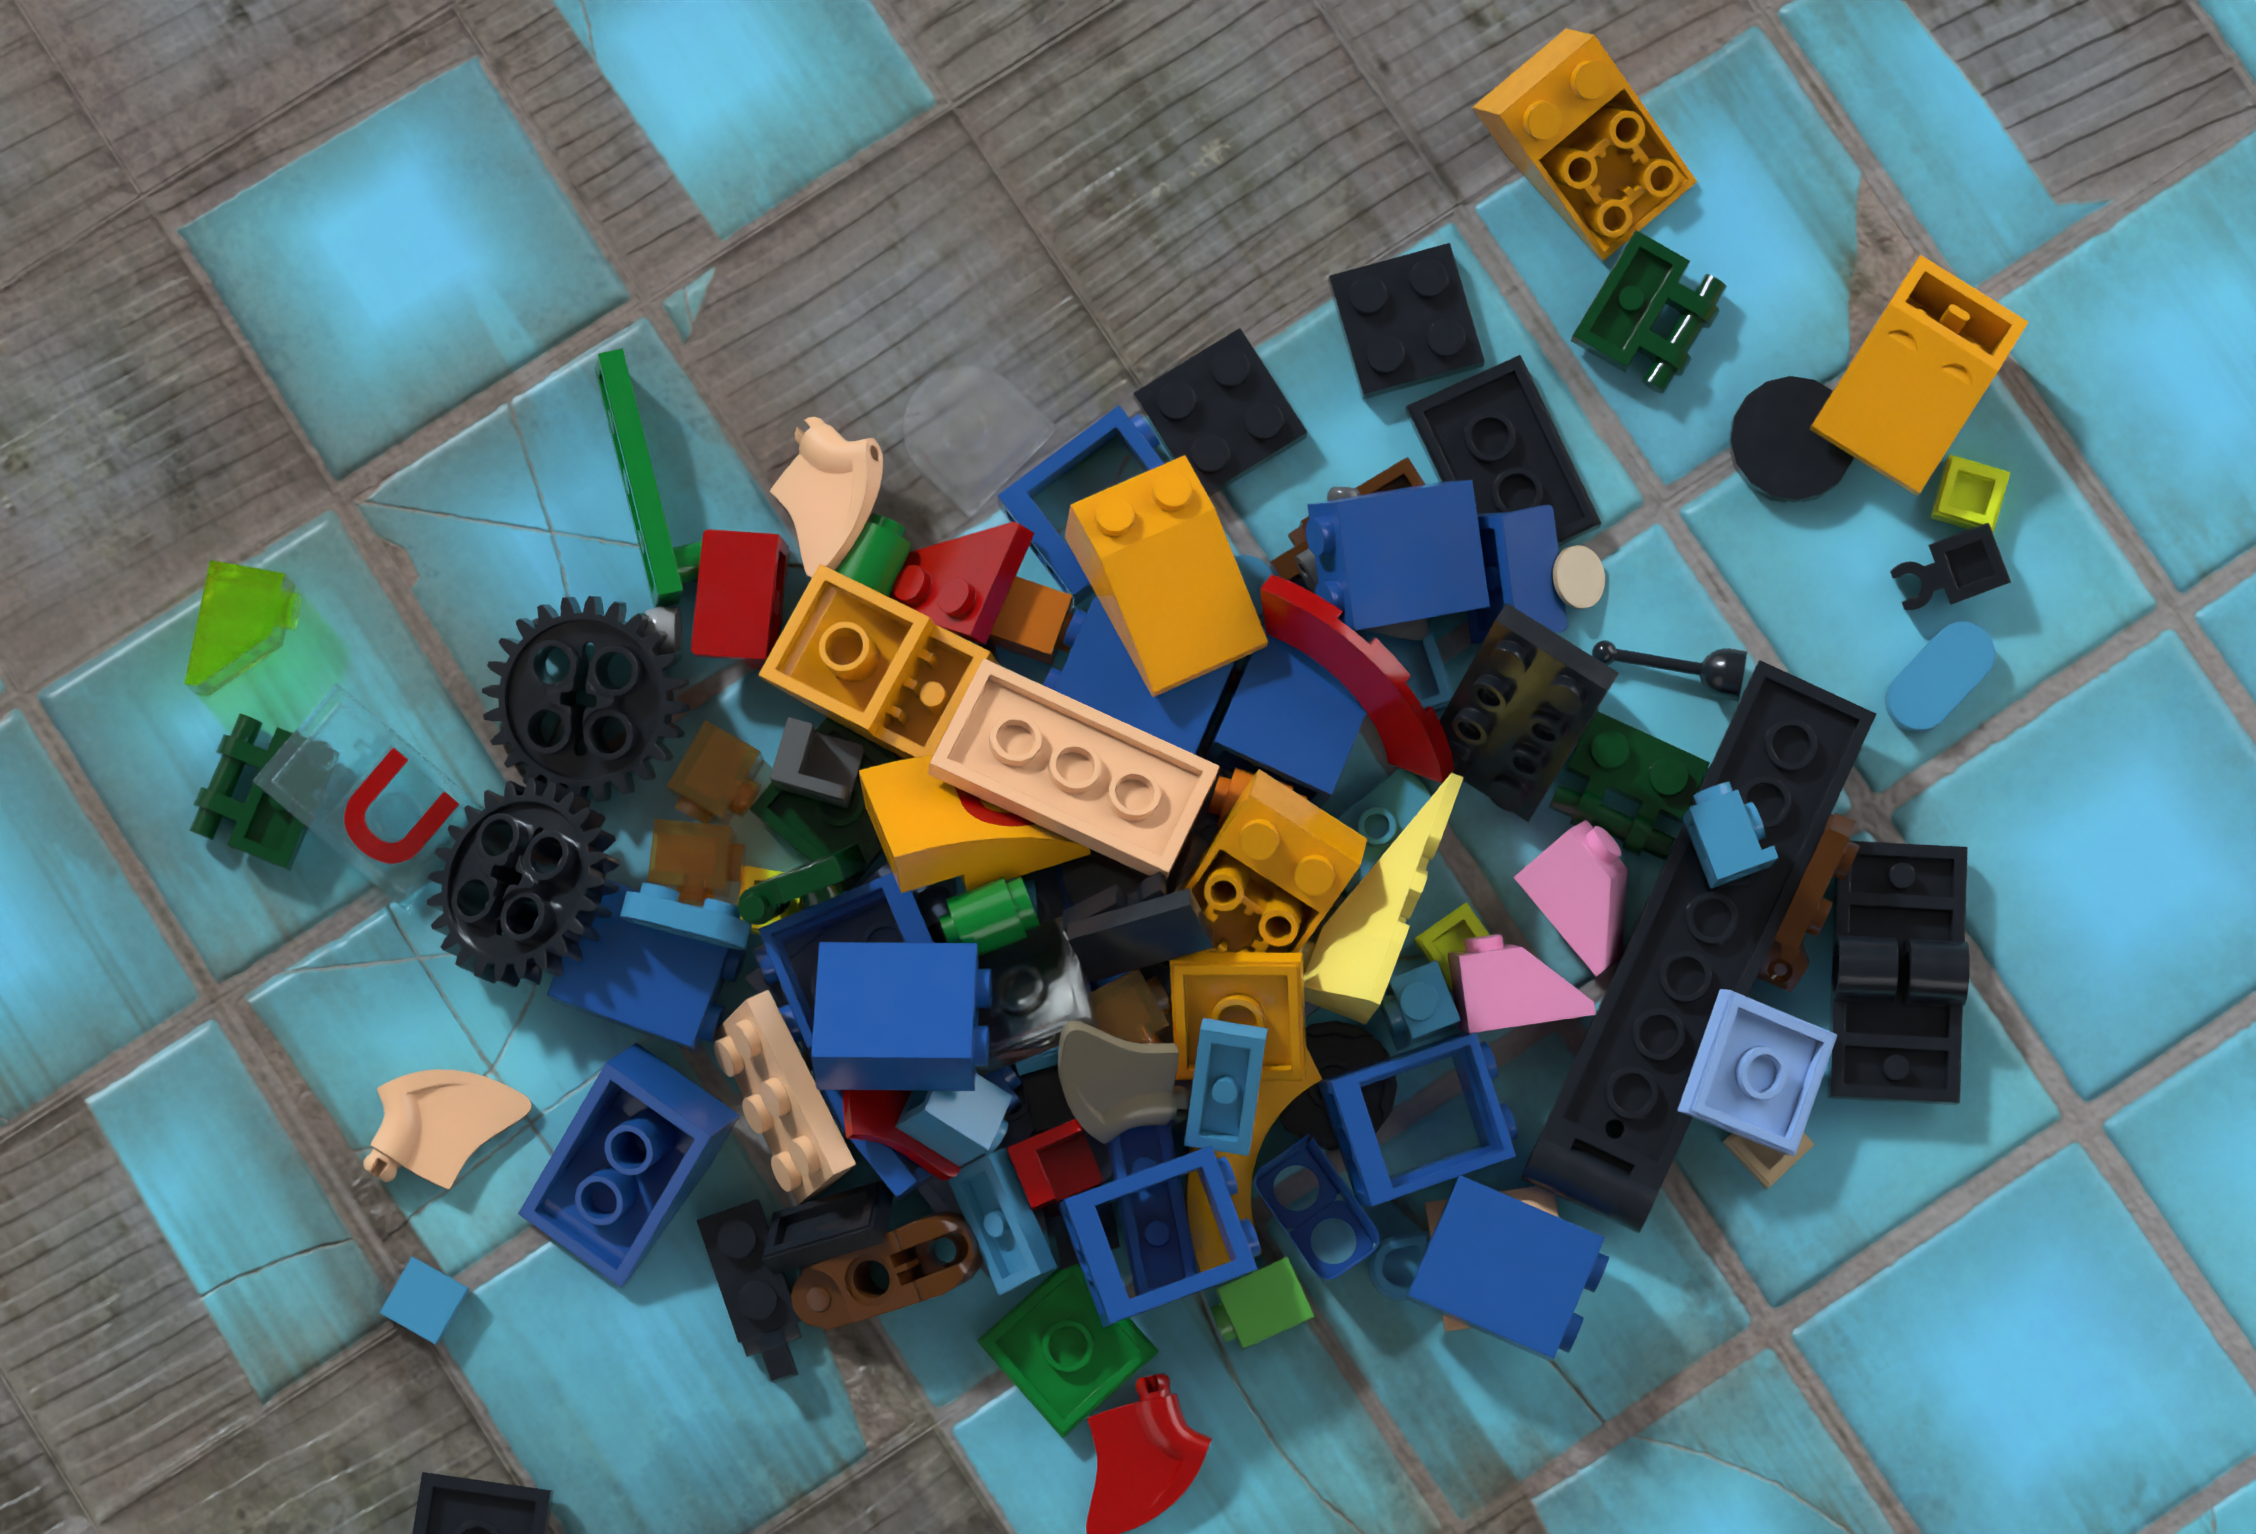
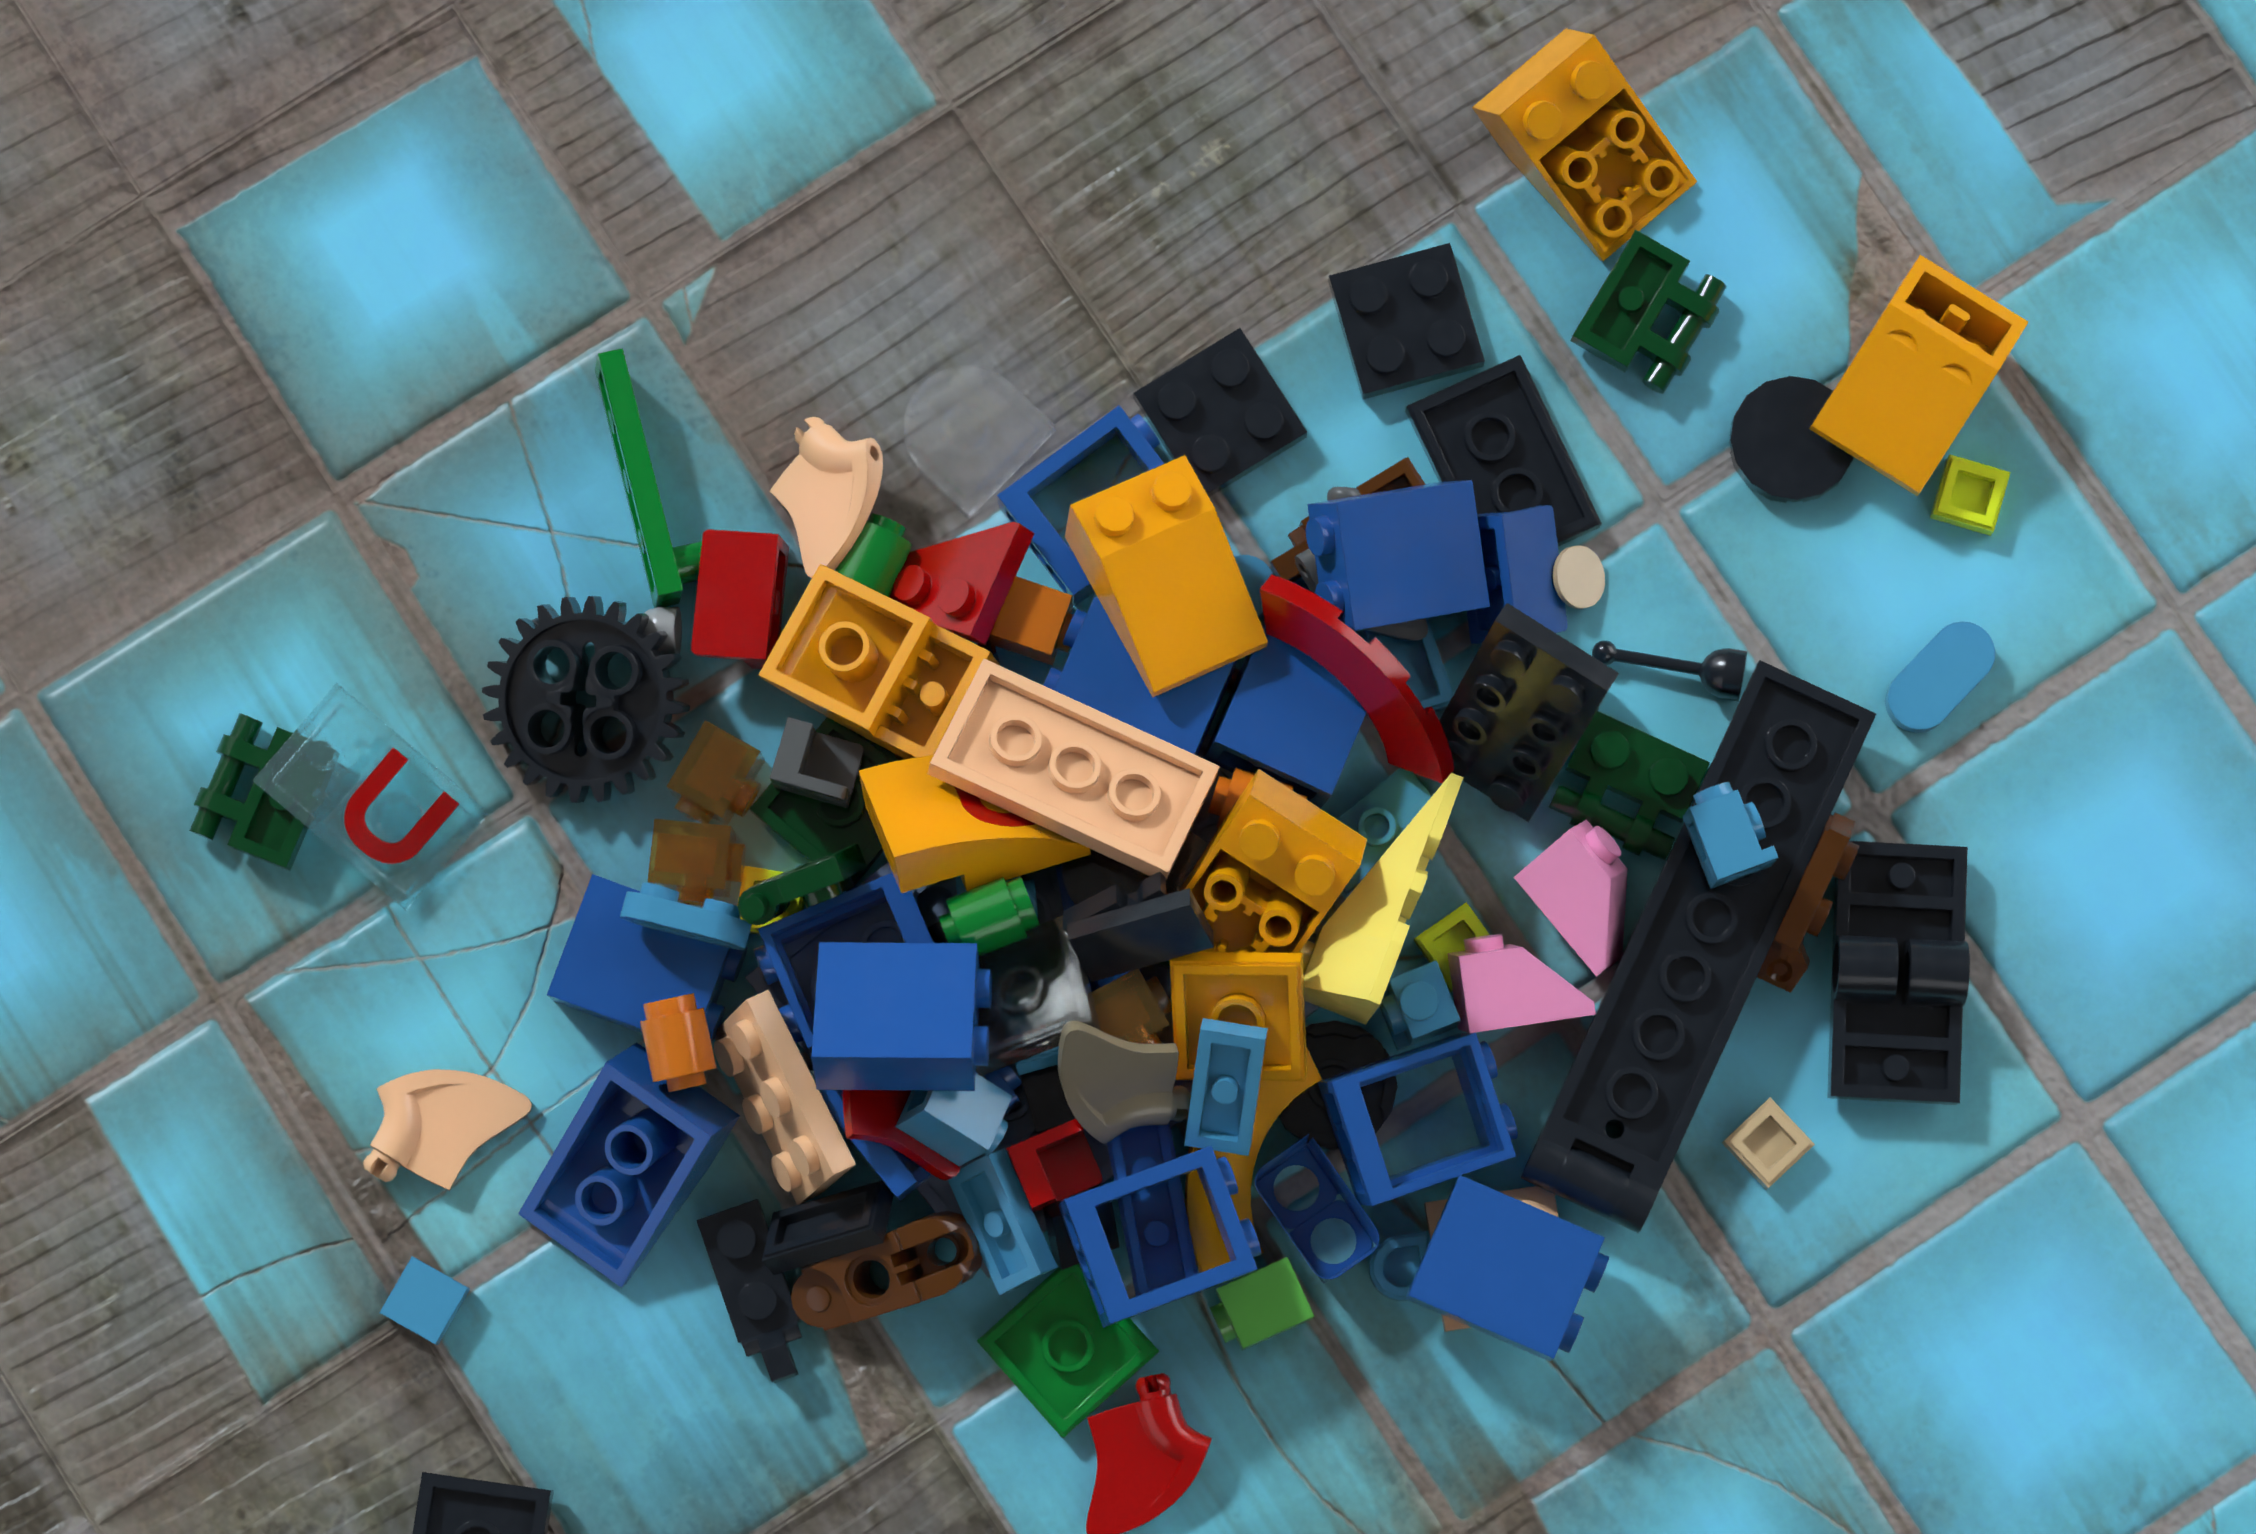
clear neon green slope [184,560,301,696] -> none
black gear [427,778,620,988] -> none
light blue tile [1677,989,1837,1156] -> none
black plate [1890,523,2011,610] -> none
none -> orange brick [640,993,717,1092]

